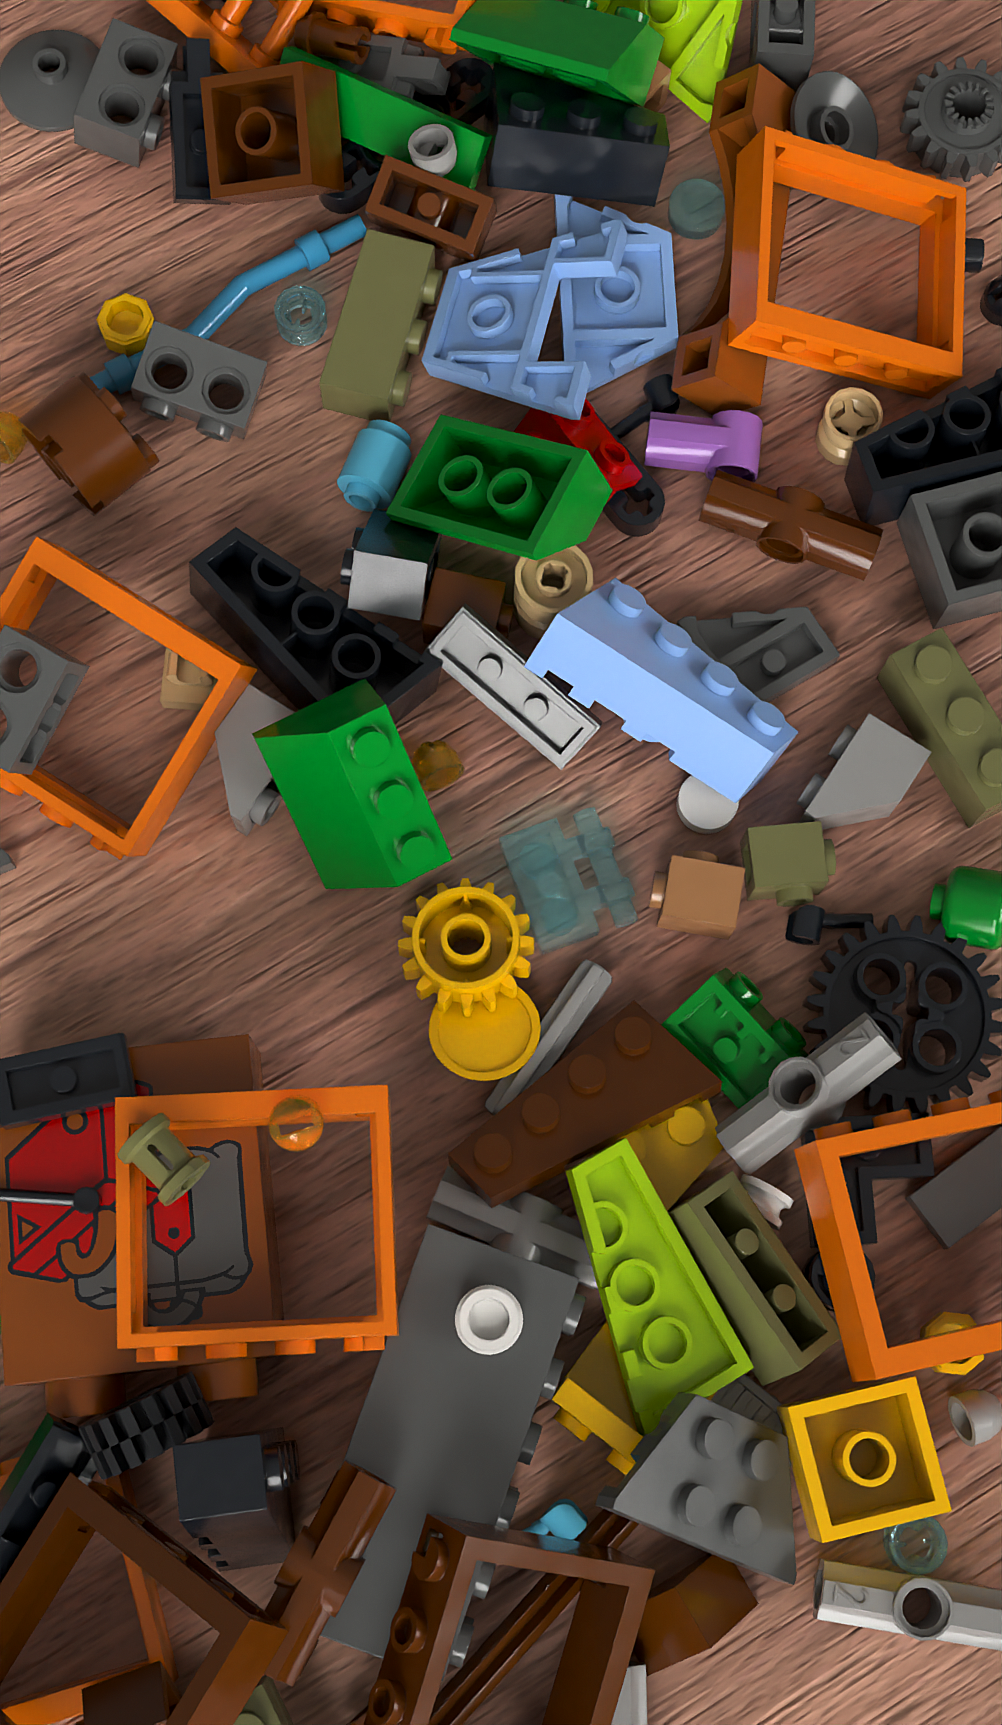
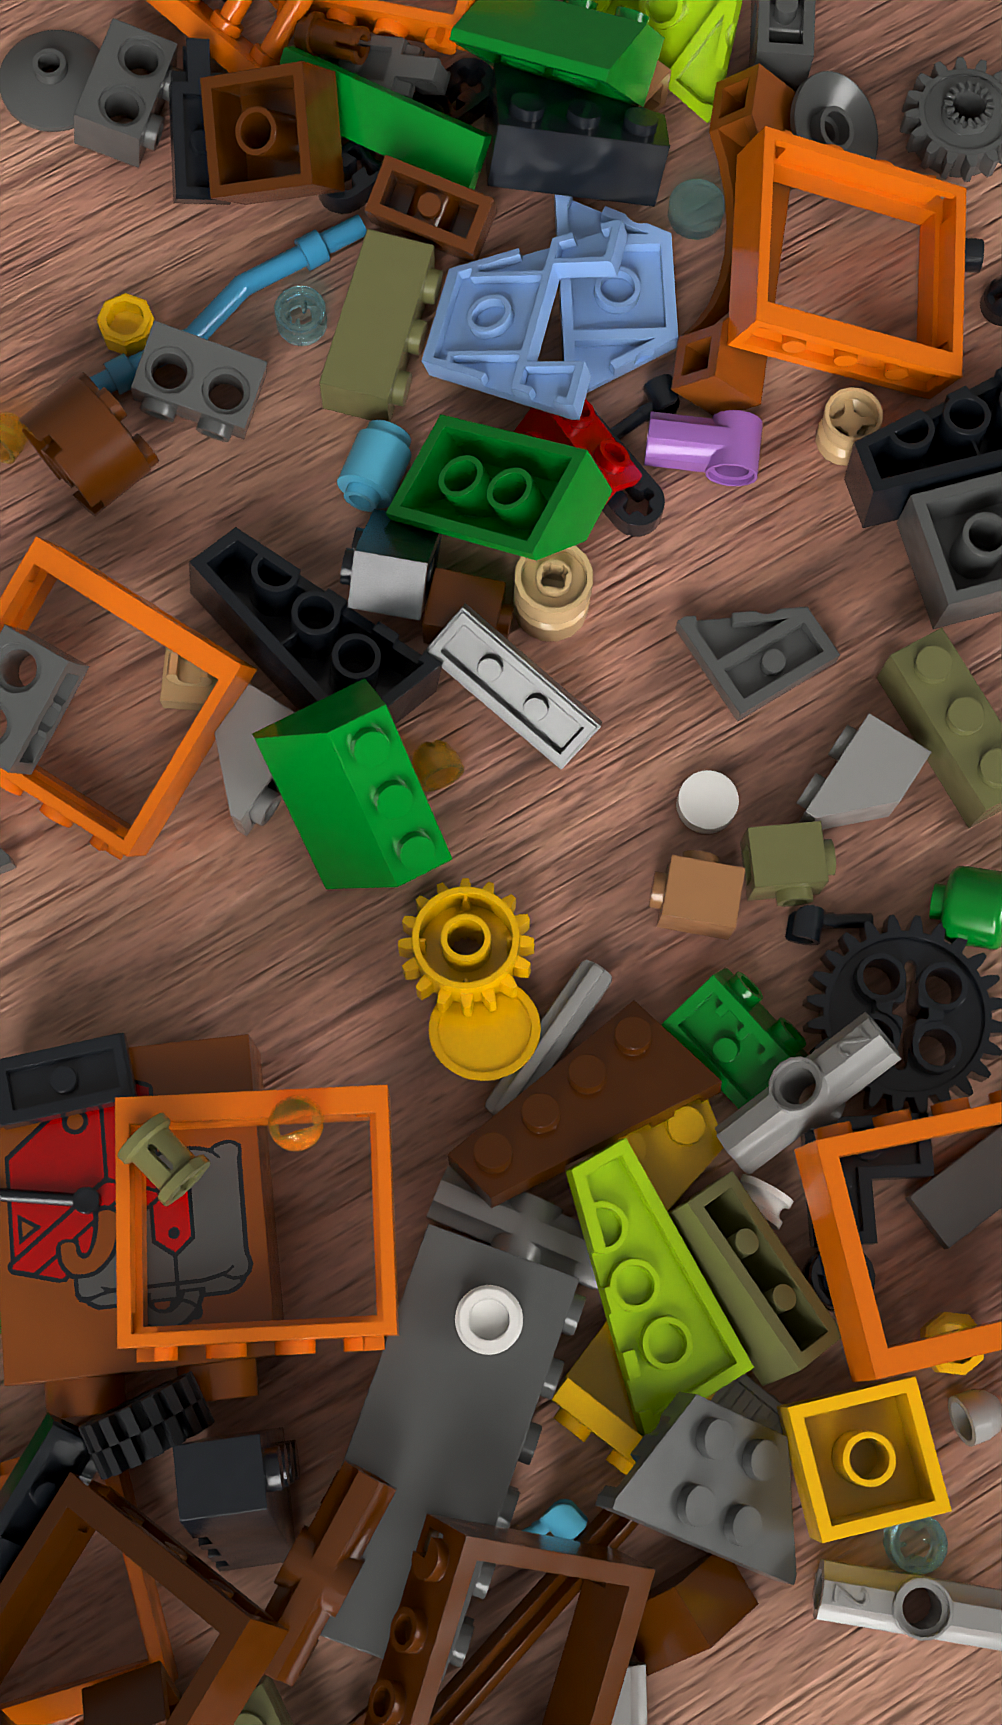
light grey hinge [408,124,457,177] -> none
clear light blue plate [499,807,639,955] -> none
light blue wedge [524,578,798,803] -> none
reddish brown piece [698,469,884,581] -> none

